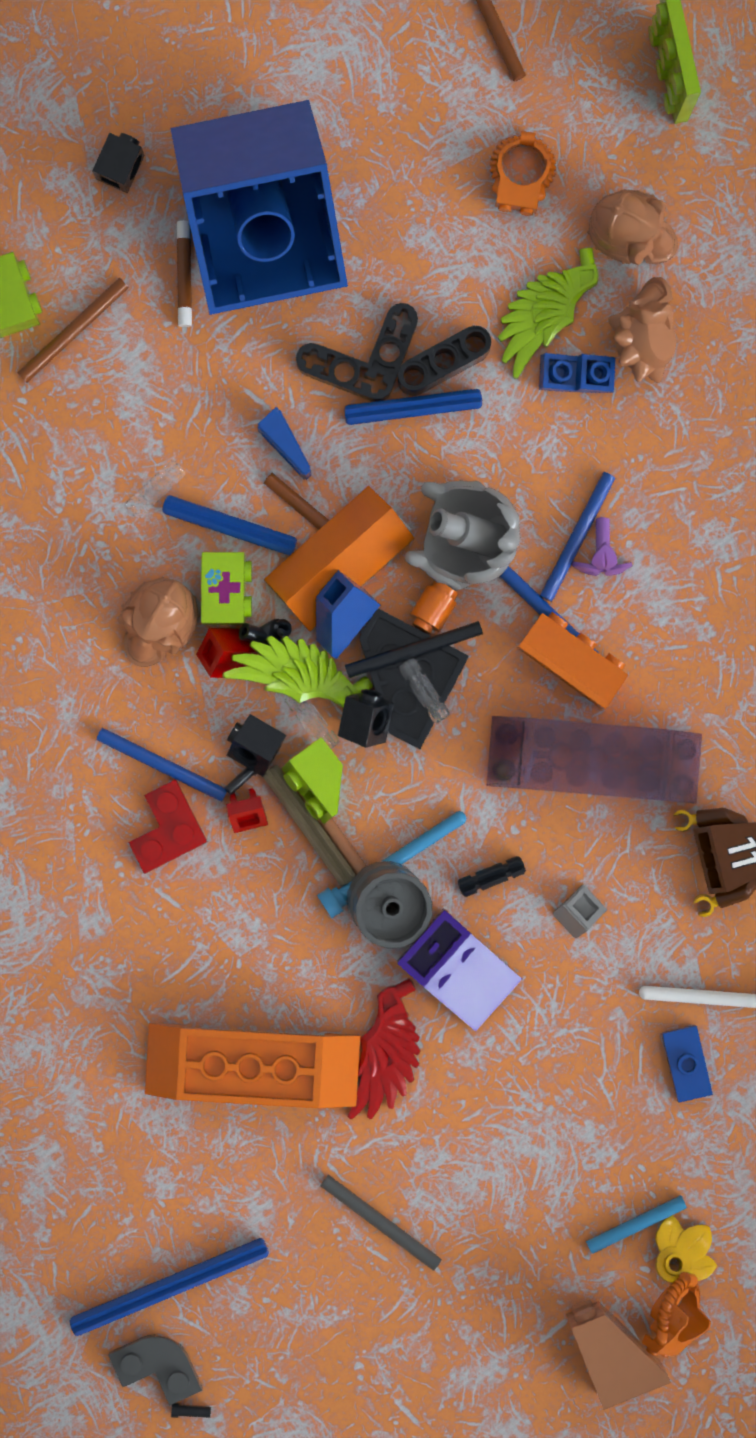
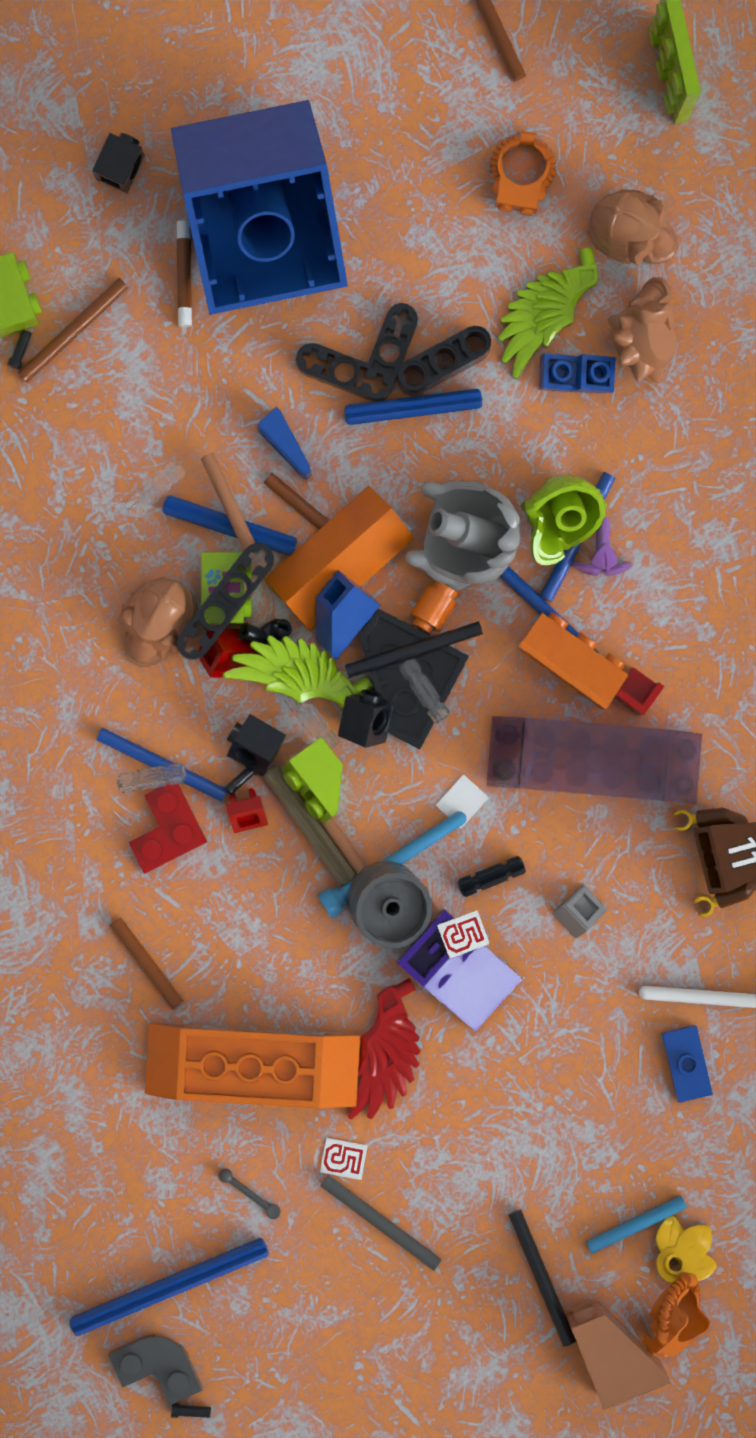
none -> black piece [7,329,32,370]
none -> dark orange bar [110,917,184,1009]
none -> clear axle [117,763,186,793]
none -> black beam [177,543,274,661]
none -> nougat bar [201,453,255,551]
none -> dark grey hinge [219,1169,280,1219]
none -> white sticker [320,1138,368,1180]
none -> white sticker [435,774,489,828]
none -> white sticker [437,910,490,959]
none -> black bar [508,1209,576,1347]
none -> lime head [520,474,608,566]
none -> red panel [614,667,664,716]

